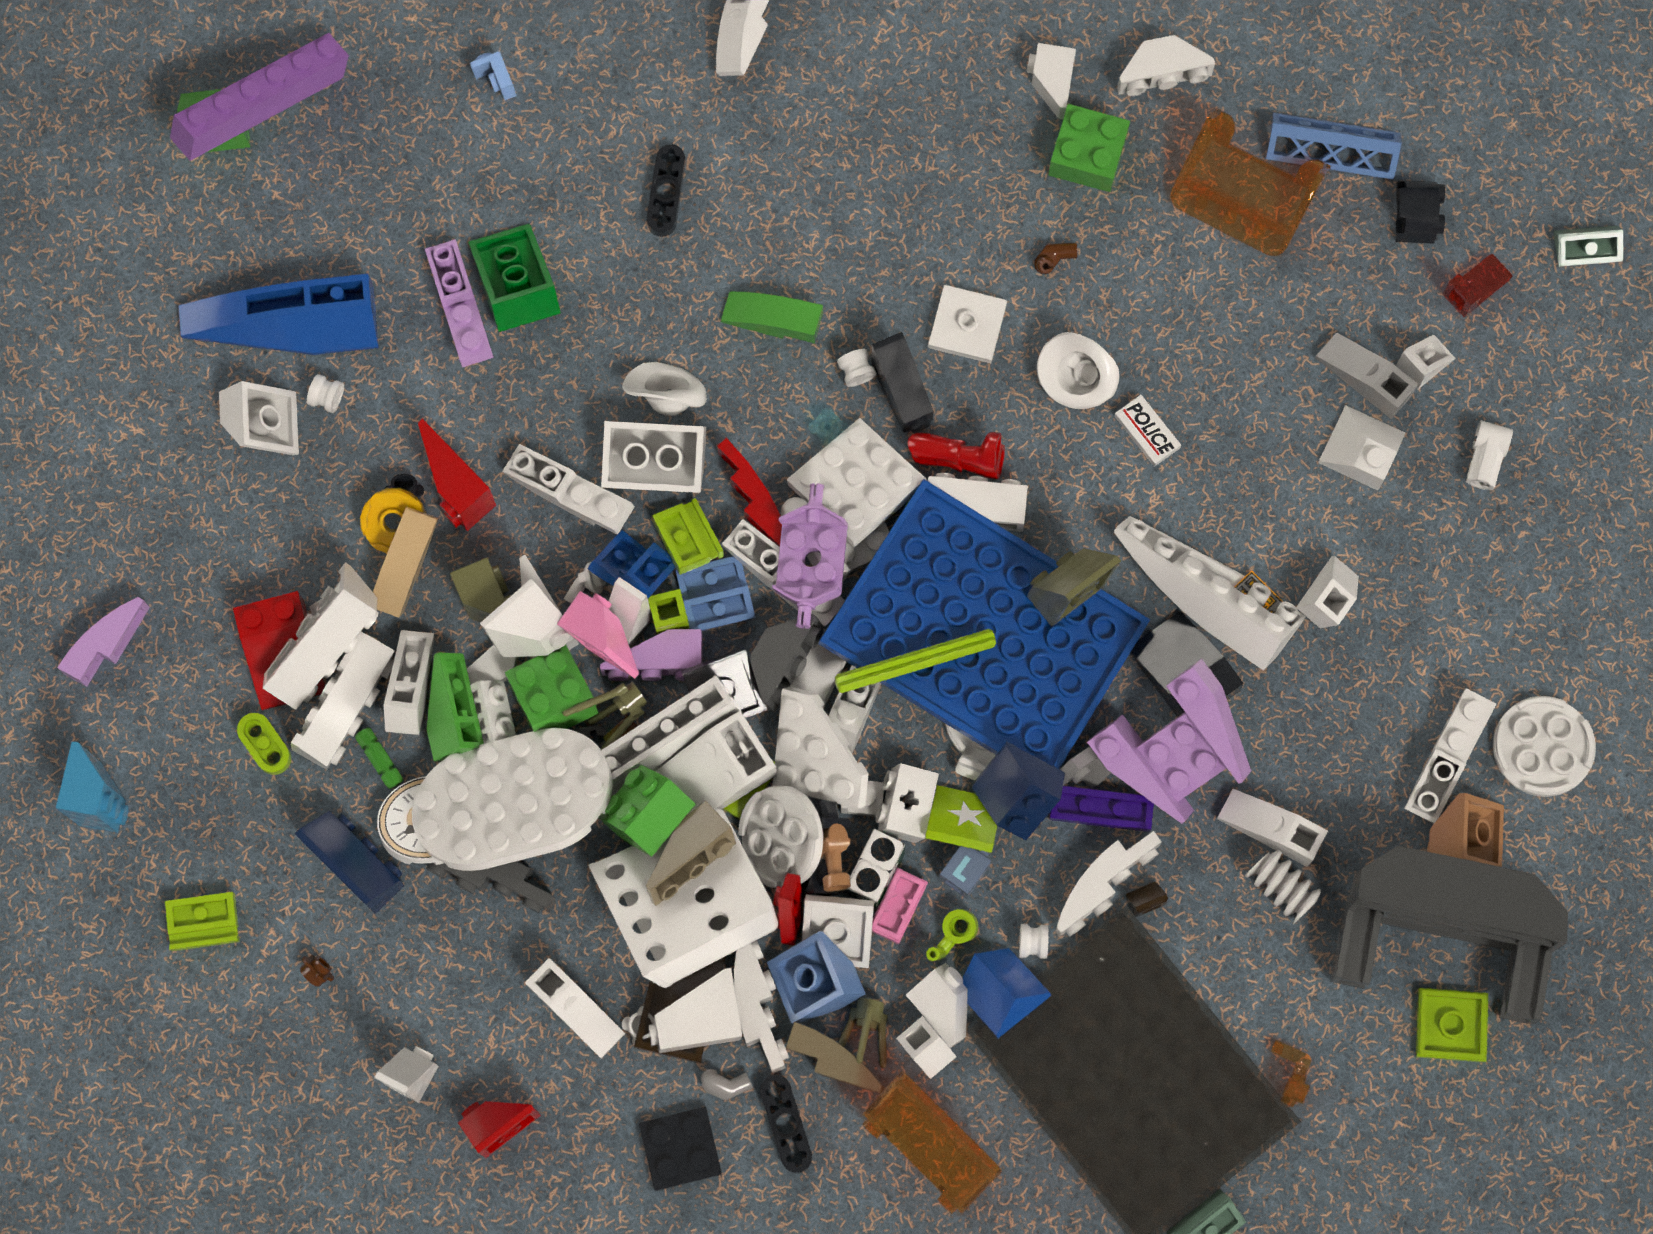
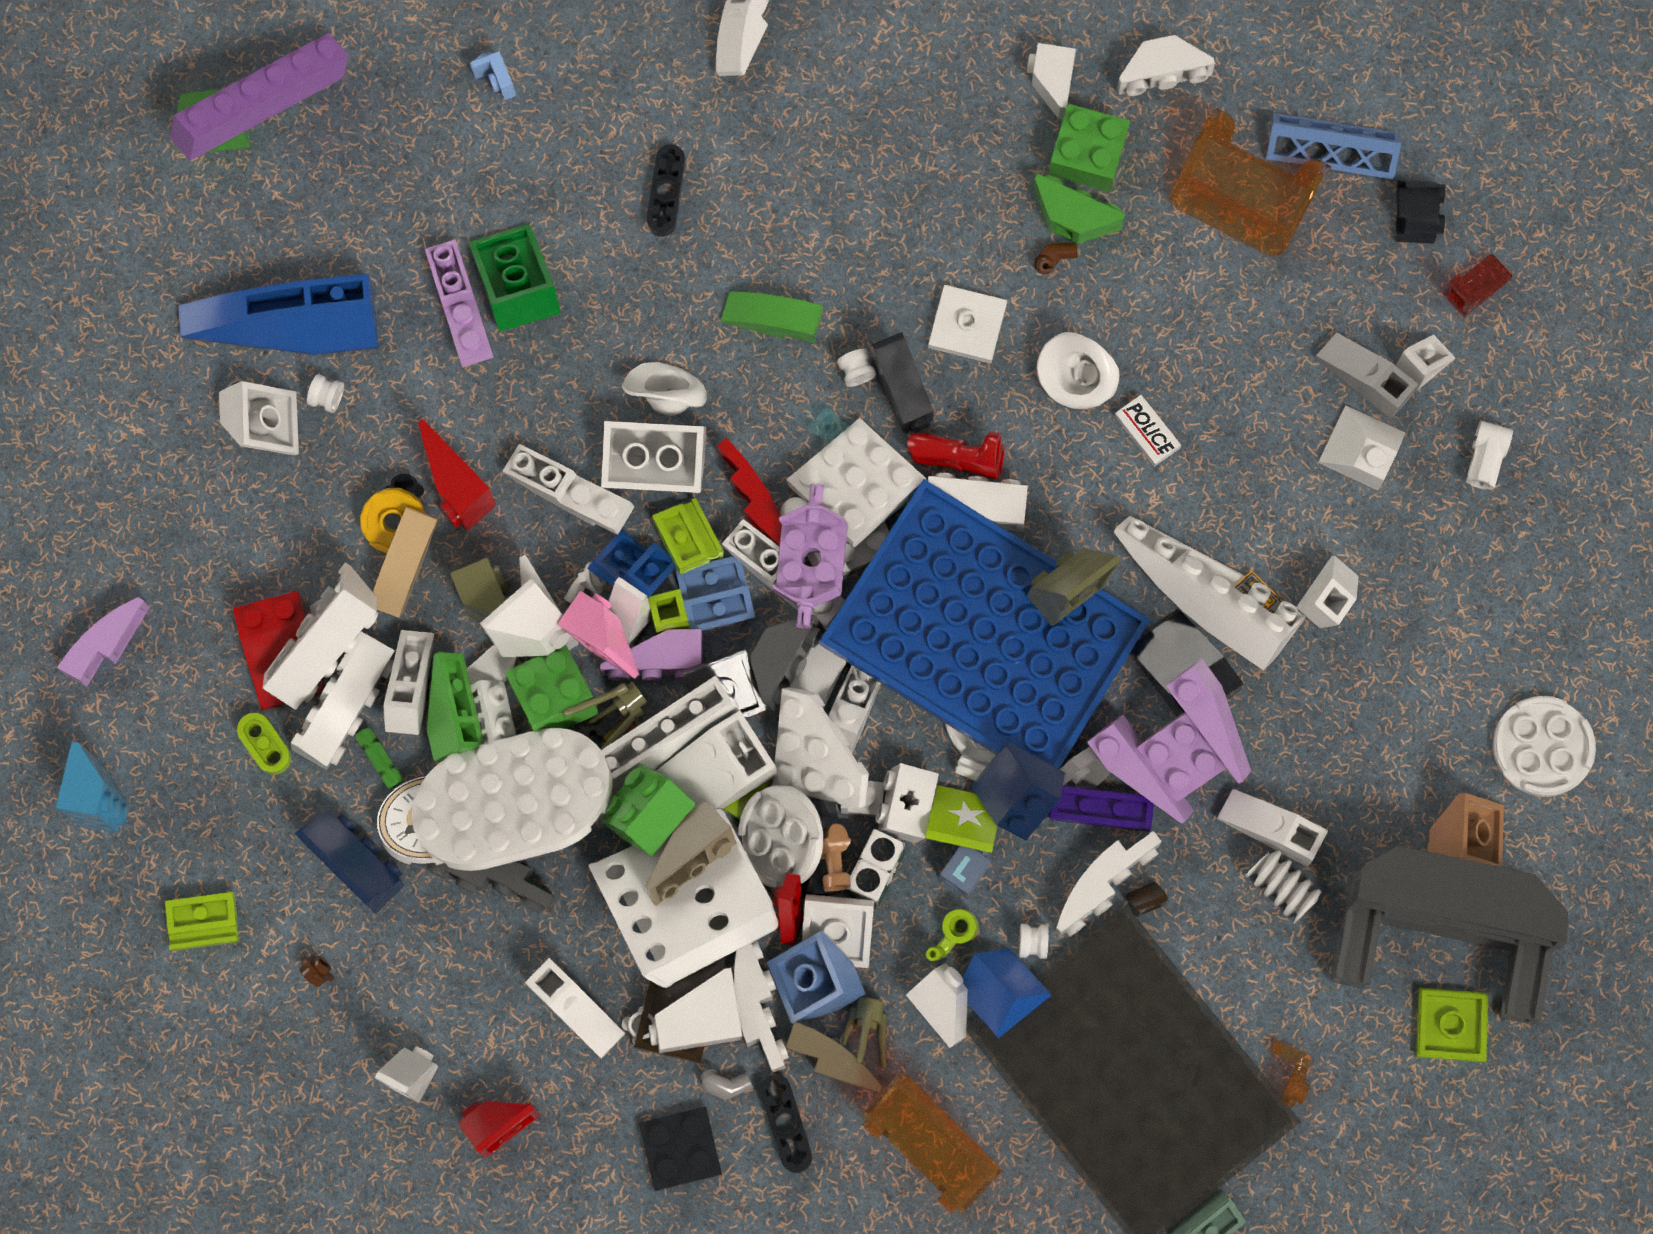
lime axle [835,629,996,693] -> none
bright pink plate [872,868,928,945] -> none
white brick [896,1016,957,1079] -> none
white slope [1405,688,1496,823] -> none
sand green slope [1554,226,1623,267] -> none
none -> bright green slope [1033,174,1126,244]

